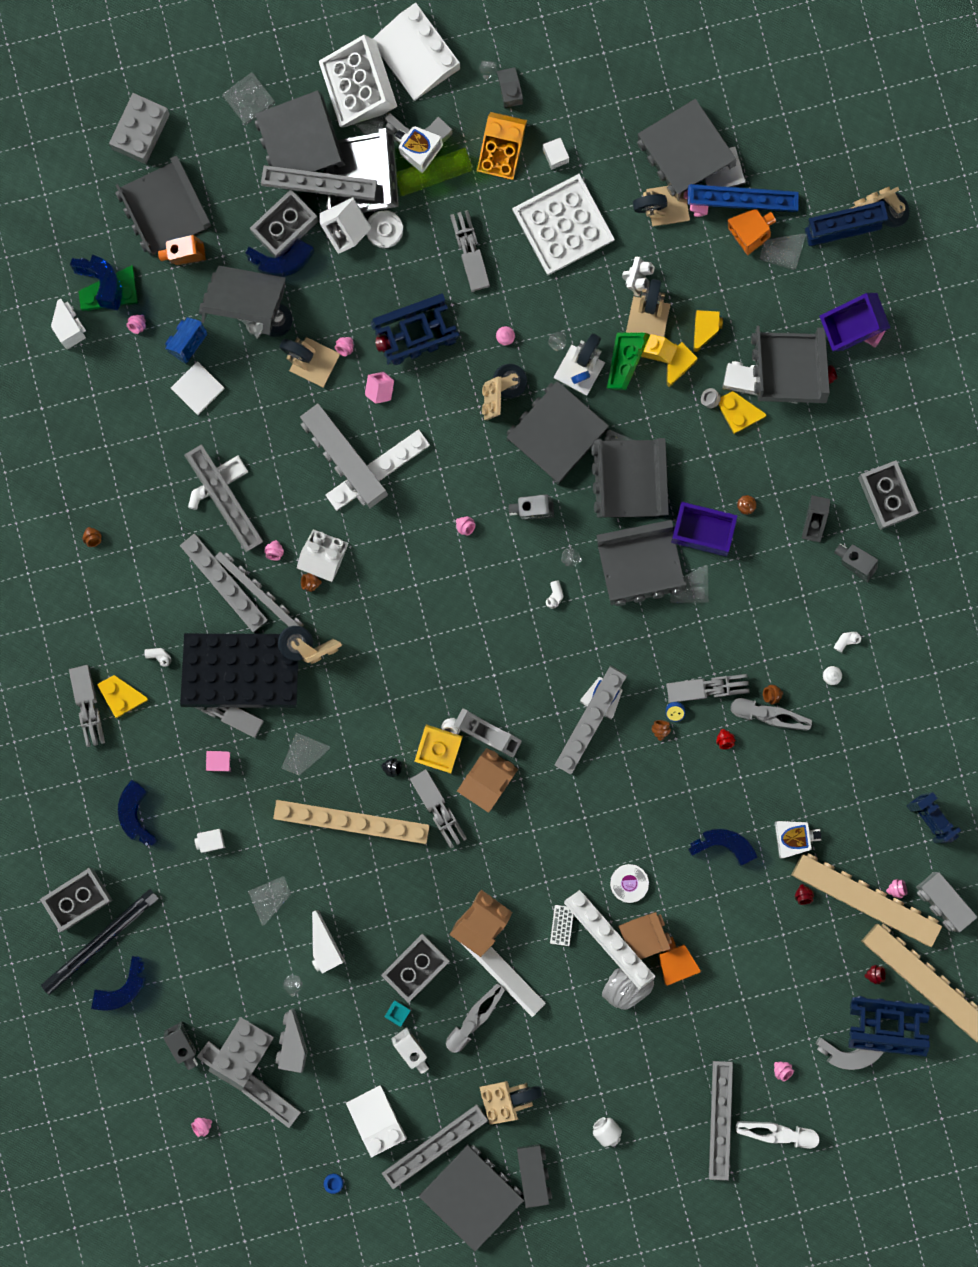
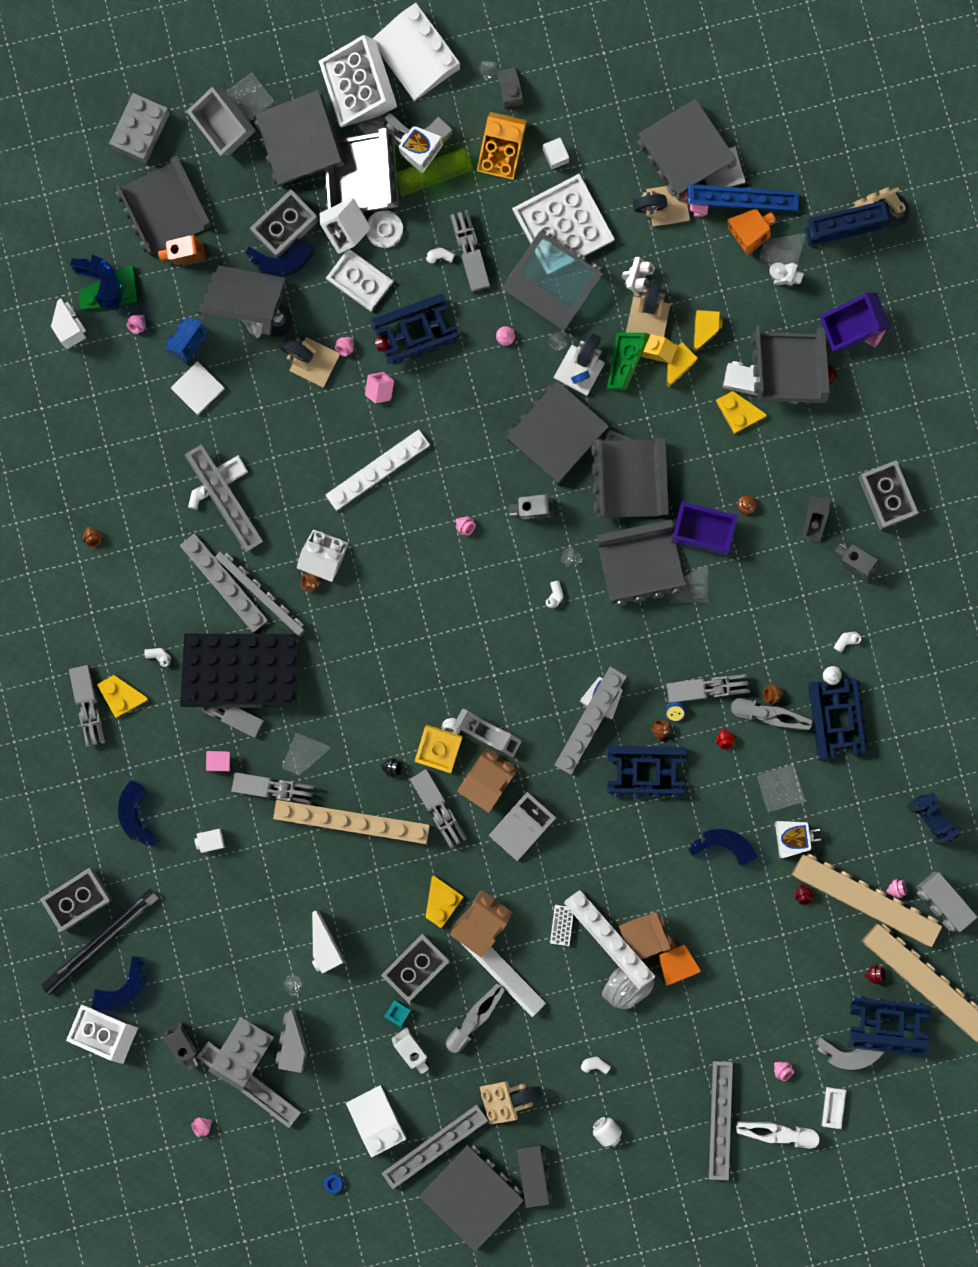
clear wing [248,876,291,926] -> none
light grey plate [261,165,377,201] -> none
bright pink plate [265,540,284,561] -> none
plate [278,626,342,664] -> none
light grey brick [300,403,388,508] -> none
plate [482,364,527,420] -> none
white tile [610,864,649,903] -> none
light grey tile [701,388,721,409] -> none
none -> white slope [66,1005,138,1064]
none -> light grey piece [187,87,256,156]
none -> light grey arm [231,773,314,805]
none -> white tile [326,249,394,313]
none -> white arm [426,248,455,264]
none -> yellow wing [426,875,463,928]
none -> light grey slope [489,792,556,861]
none -> panel [502,231,604,332]
none -> white arm [581,1057,611,1074]
none -> dark blue fence [607,746,686,798]
none -> clear plate [756,765,805,813]
none -> white hips [769,262,804,286]
none -> dark blue fence [808,677,868,760]
none -> white tile [821,1087,846,1129]

